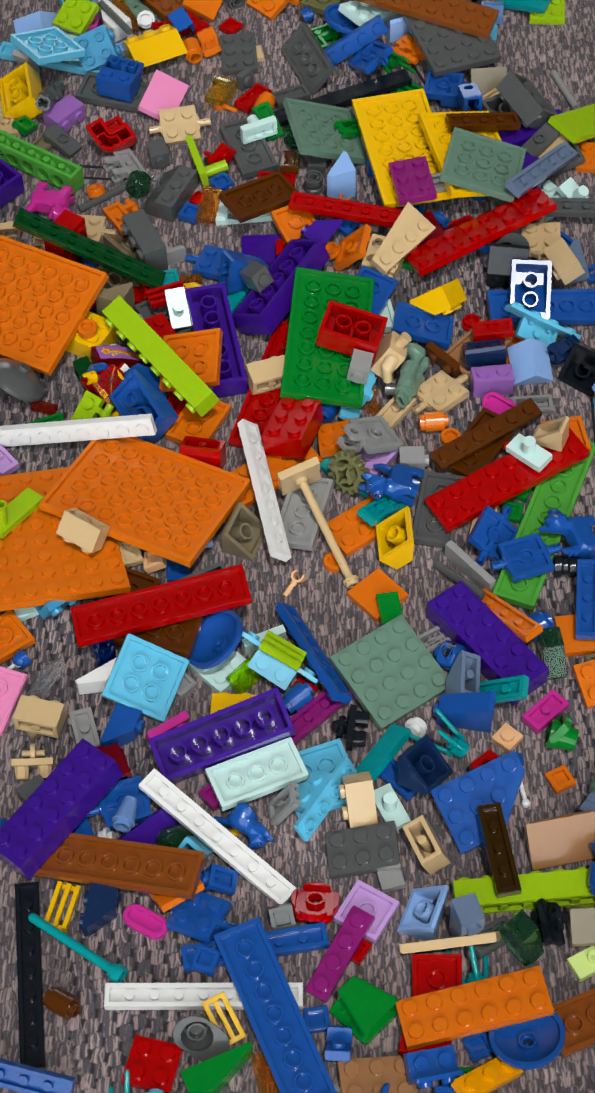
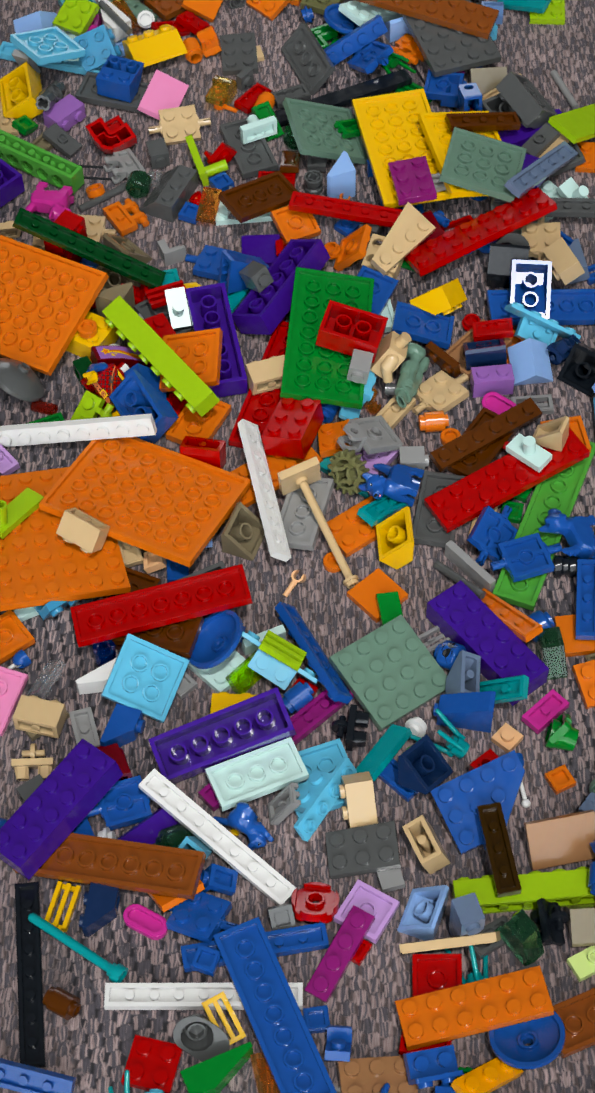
medium blue cone [112,796,138,833] -> none
dark grey slope [120,208,168,271] -> none
dark pink plate [145,710,190,745] -> none
blue panel [167,6,195,33] -> none
clear orange arm [179,273,203,285] -> none
red tile [218,17,243,34] -> none
dark purple slope [300,219,343,245] -> none
green piece [329,976,399,1045] -> none
light aqua tile [374,783,411,830] -> none
blue tile [461,1032,495,1064] -> none

